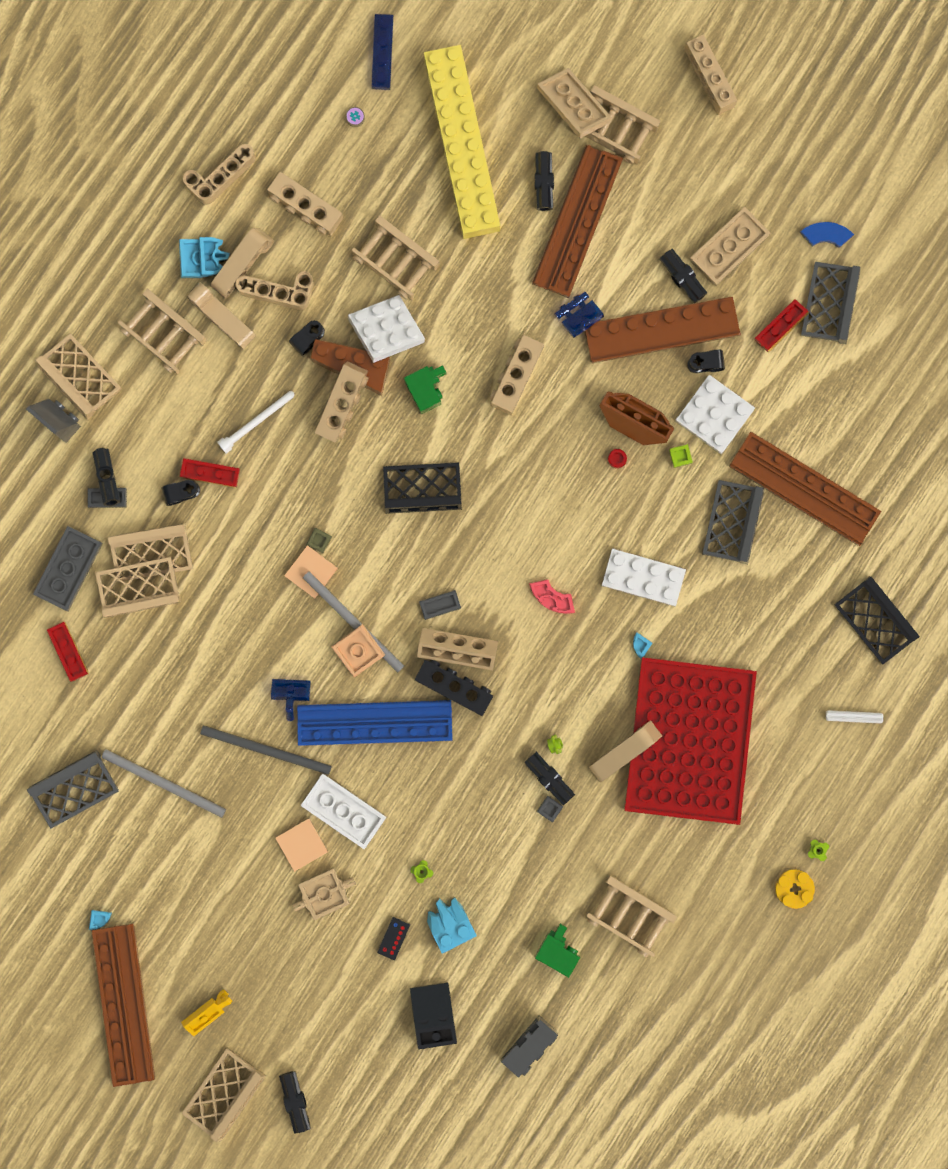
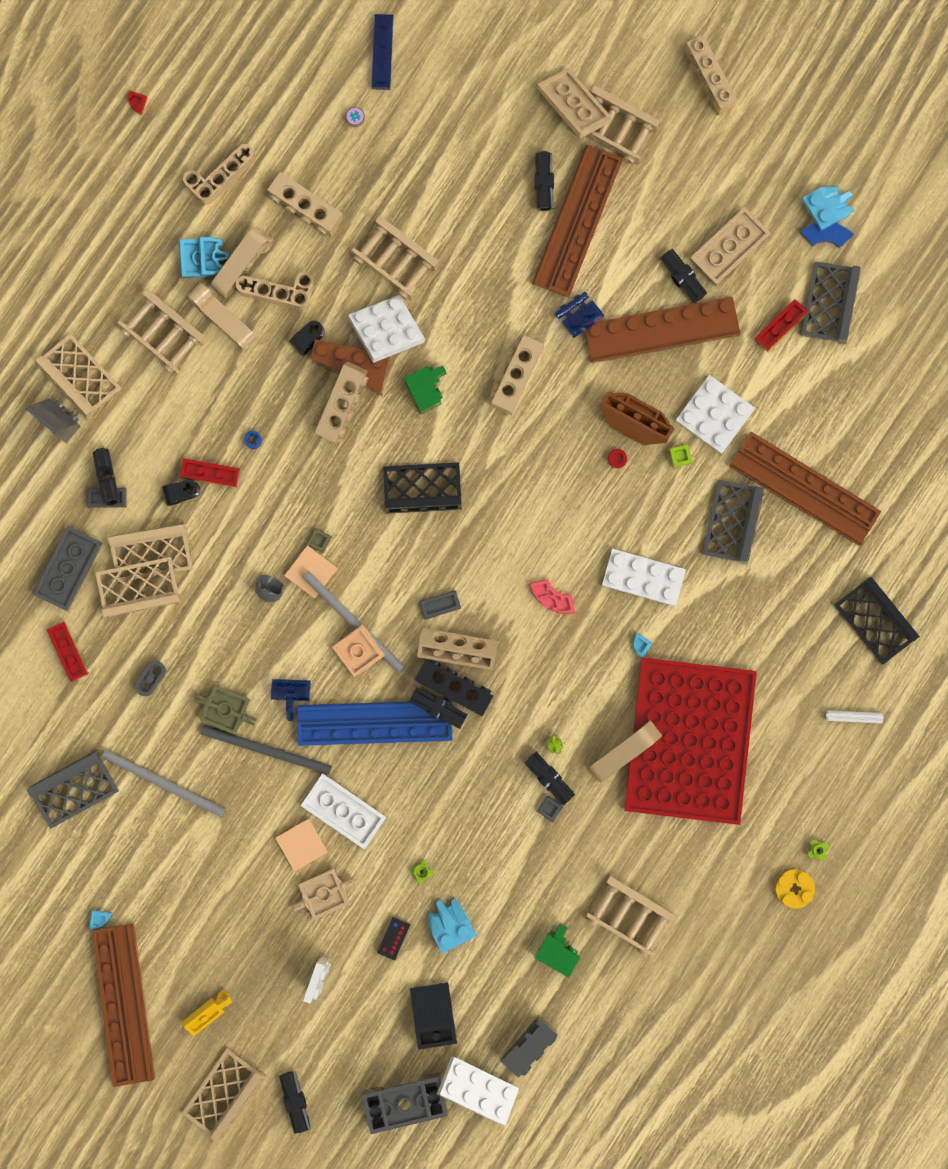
white piece [217,391,295,454] -> none
light yellow brick [424,45,500,239] -> none
black piece [687,349,725,373] -> none
none -> red tile [128,90,148,115]
none -> dark grey plate [135,661,166,696]
none -> olive plate [193,685,257,735]
none -> blue bush [244,431,262,449]
none -> dark grey hair [255,575,284,603]
none -> white plate [303,956,331,1004]
none -> dark grey plate [362,1072,448,1134]
none -> black piece [409,687,468,729]
none -> white plate [437,1057,519,1126]
none -> medium azure plate [802,186,854,232]

